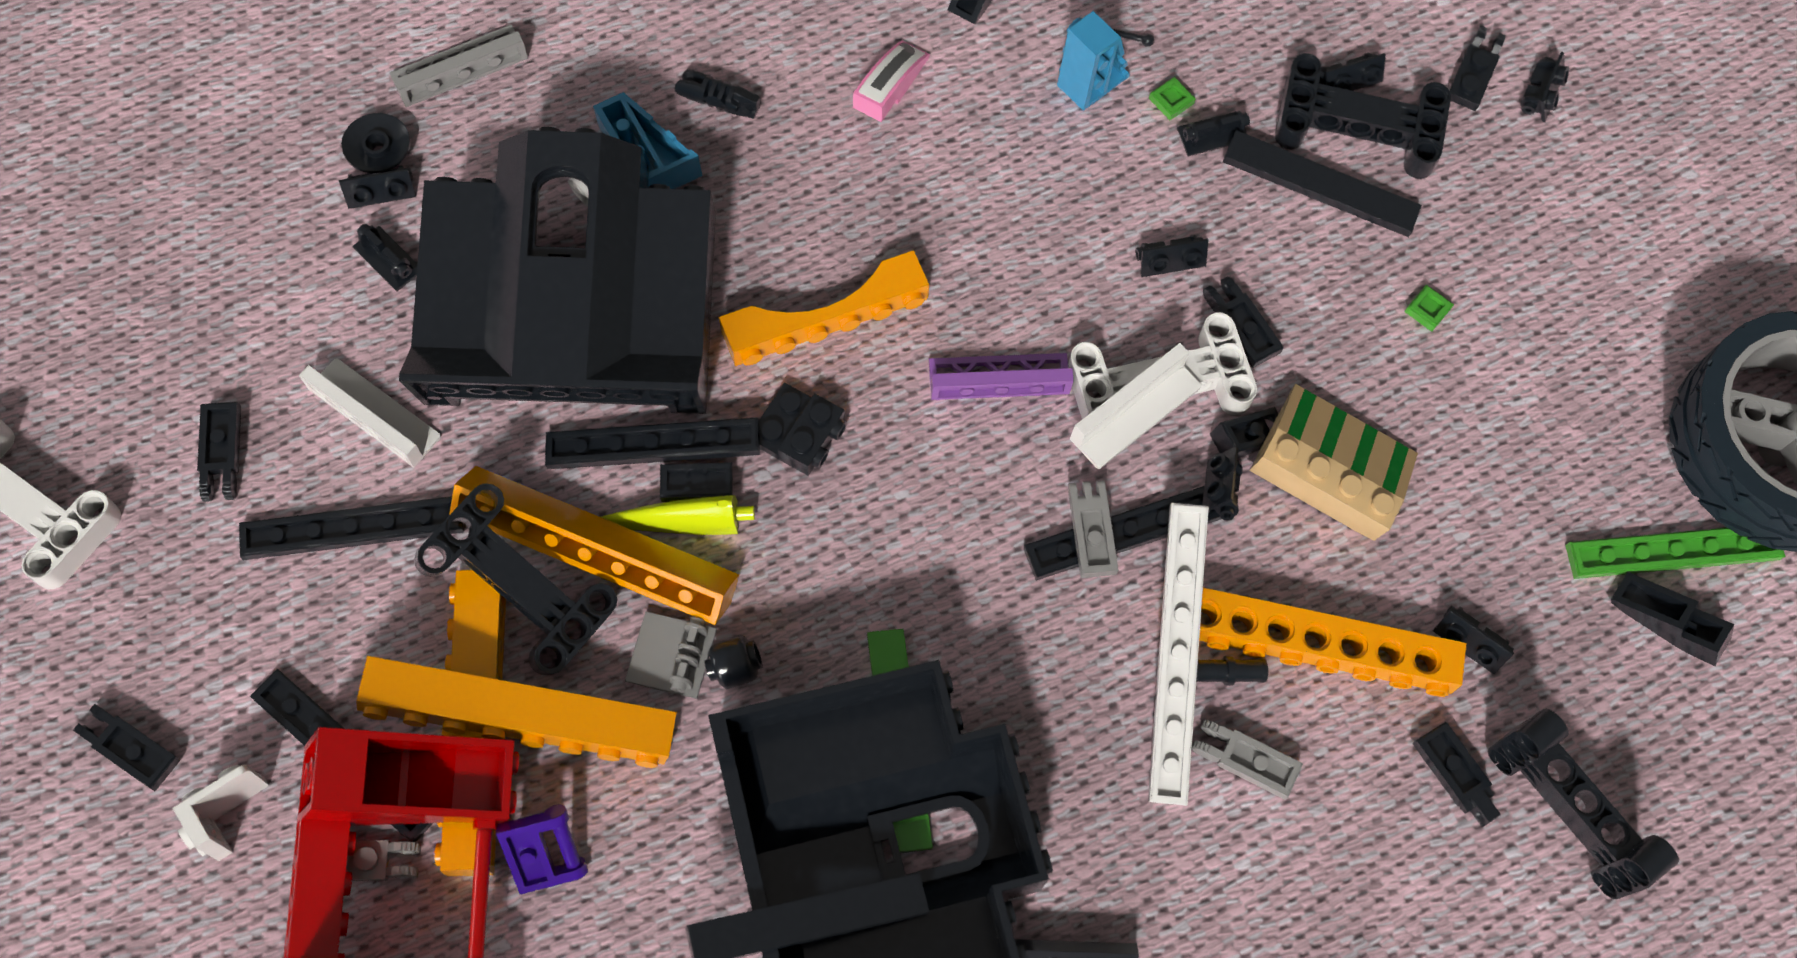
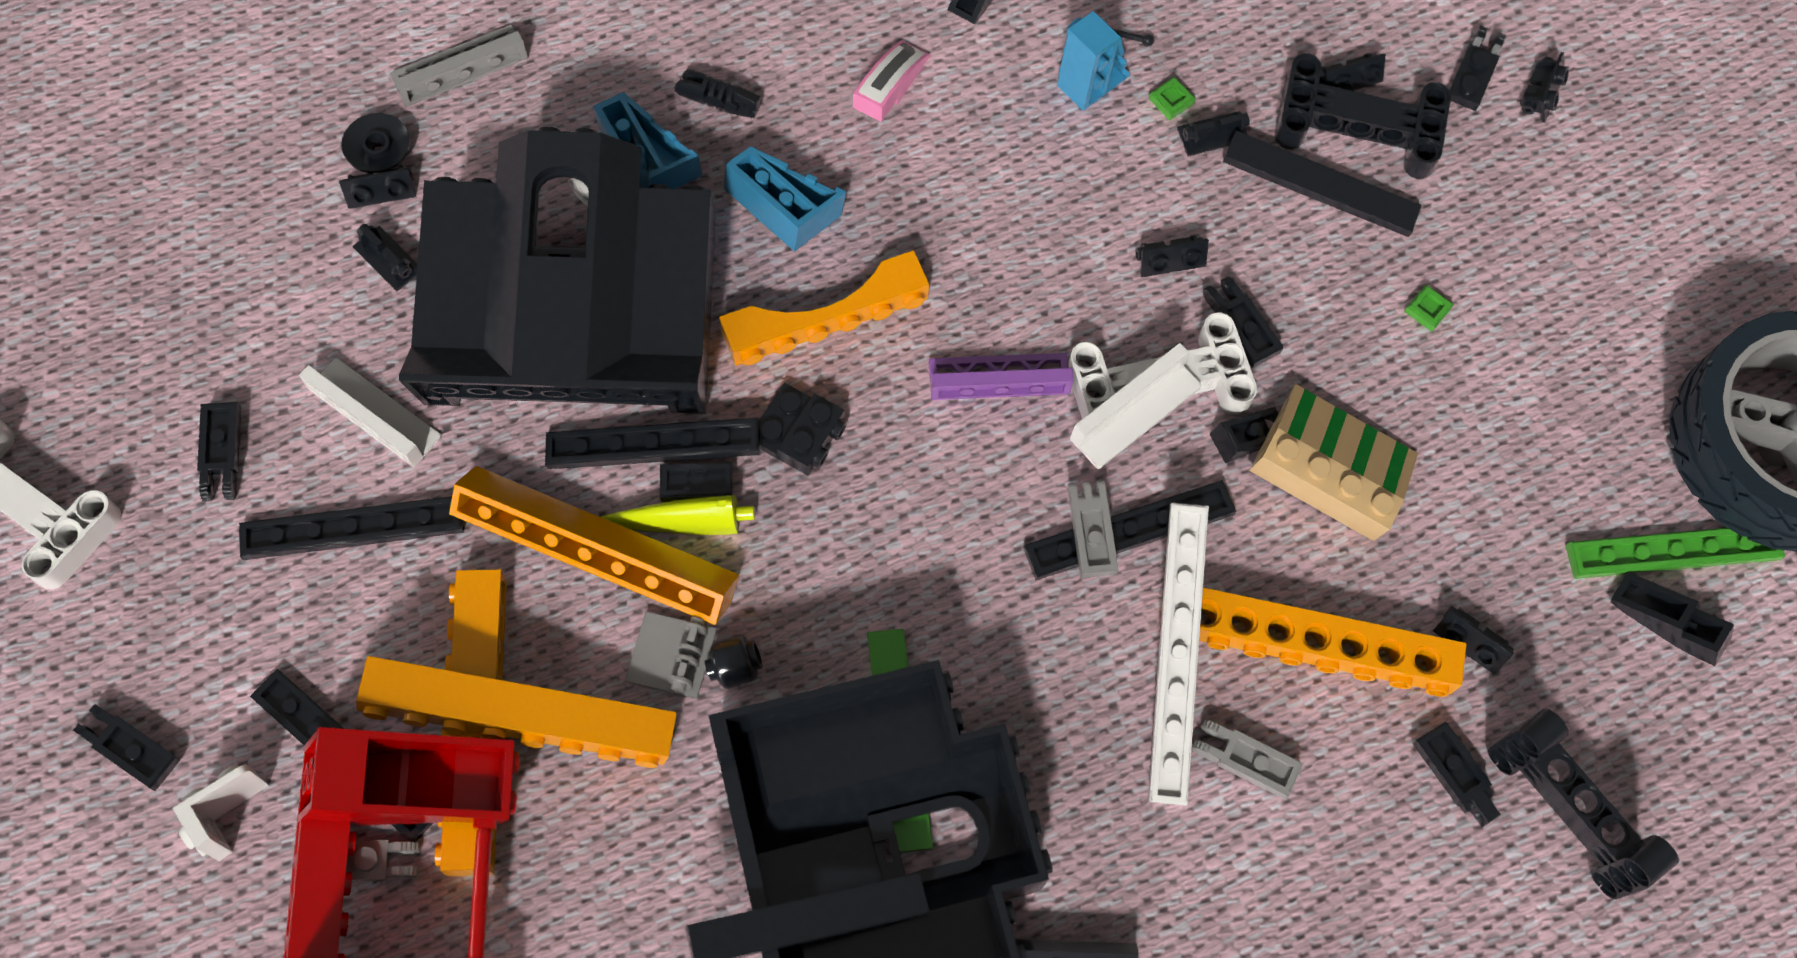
black beam [414,483,617,675] -> none
dark purple plate [496,804,588,895] -> none
black pin [1196,656,1268,686] -> none
black hinge [1202,447,1243,520] -> none
none -> dark azure wedge [724,146,846,252]

